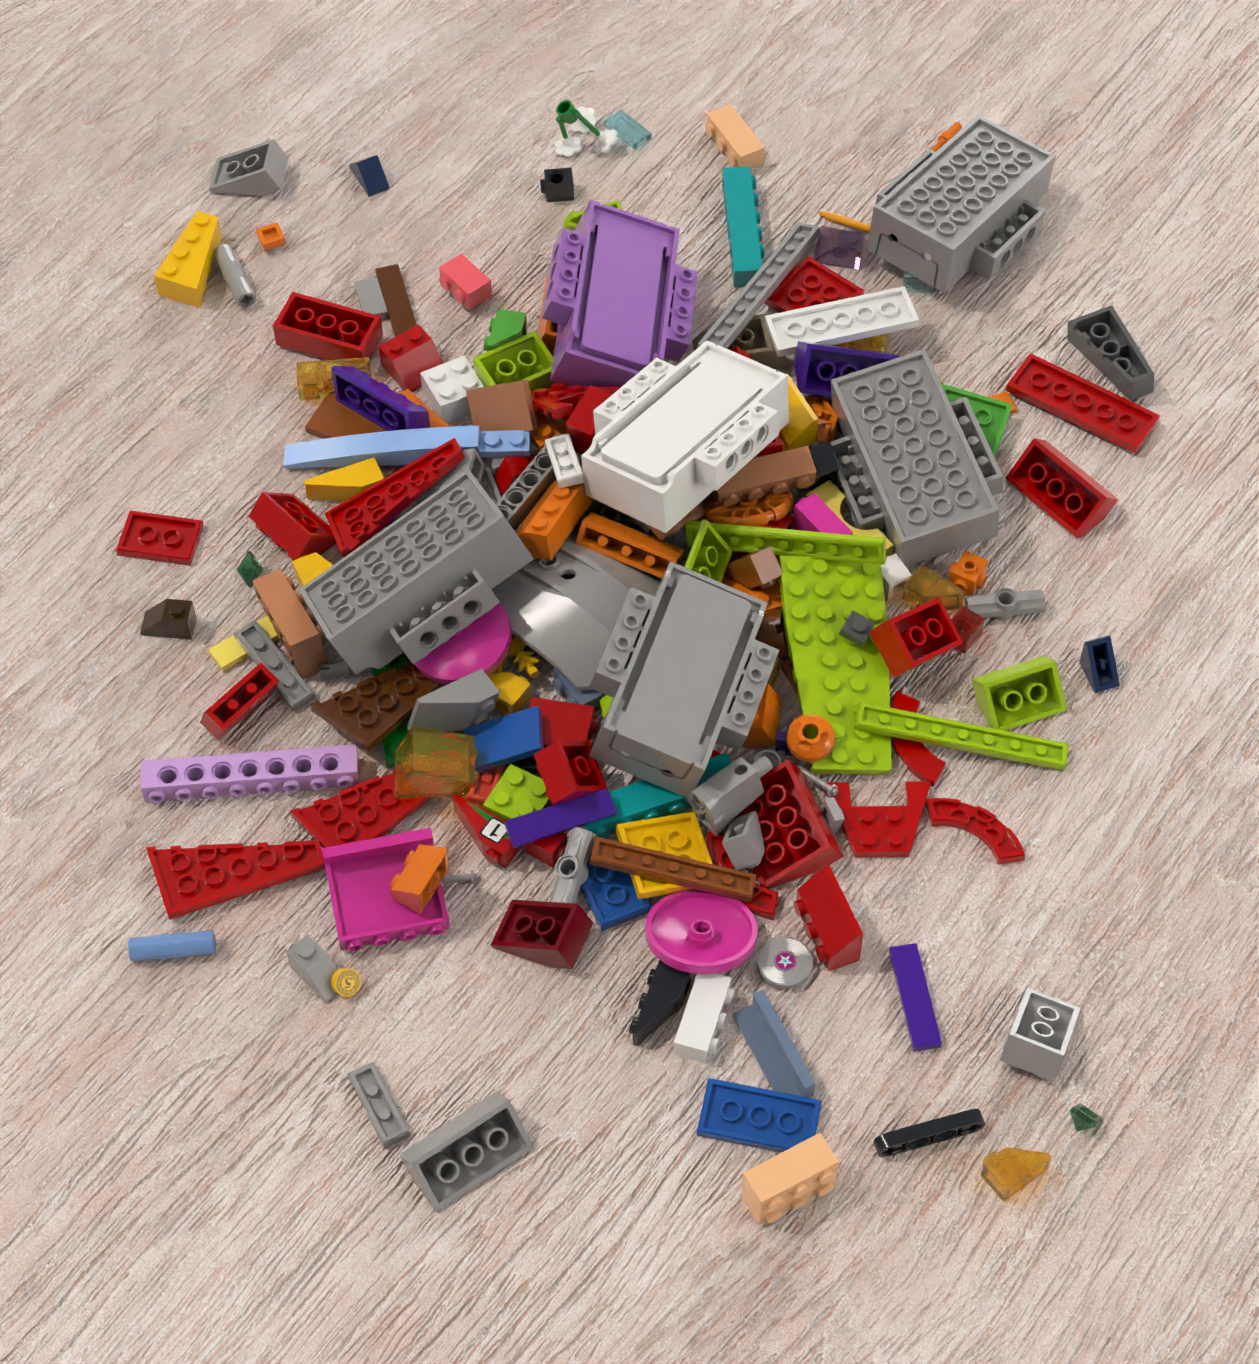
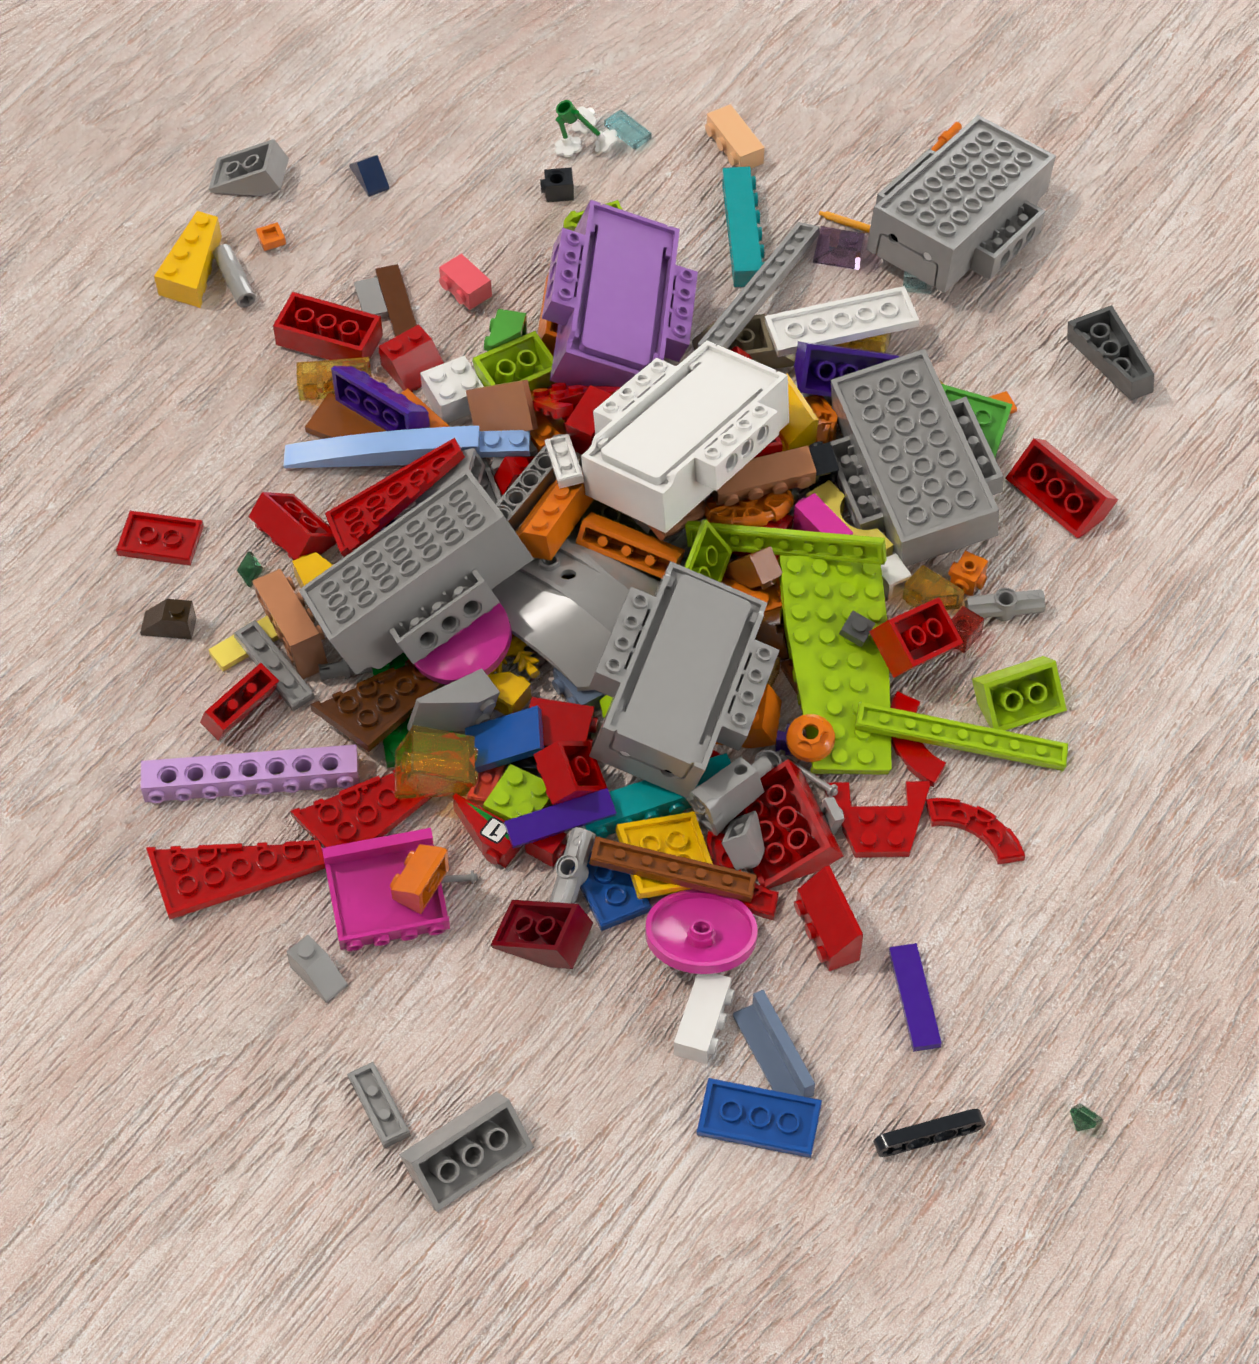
medium blue axle [128,930,216,962] -> none
yellow slope [304,457,384,501] -> none
yellow tile [331,968,361,997] -> none
black slope [629,960,692,1046] -> none
light nougat brick [741,1133,839,1225] -> none
light grey tile [757,936,813,990] -> none
red plate [764,256,864,313] -> none
clear yellow slope [981,1147,1052,1202] -> none
light grey slope [1000,987,1081,1082] -> none
red plate [1006,353,1160,454] -> none
dark blue slope [1079,635,1120,693] -> none

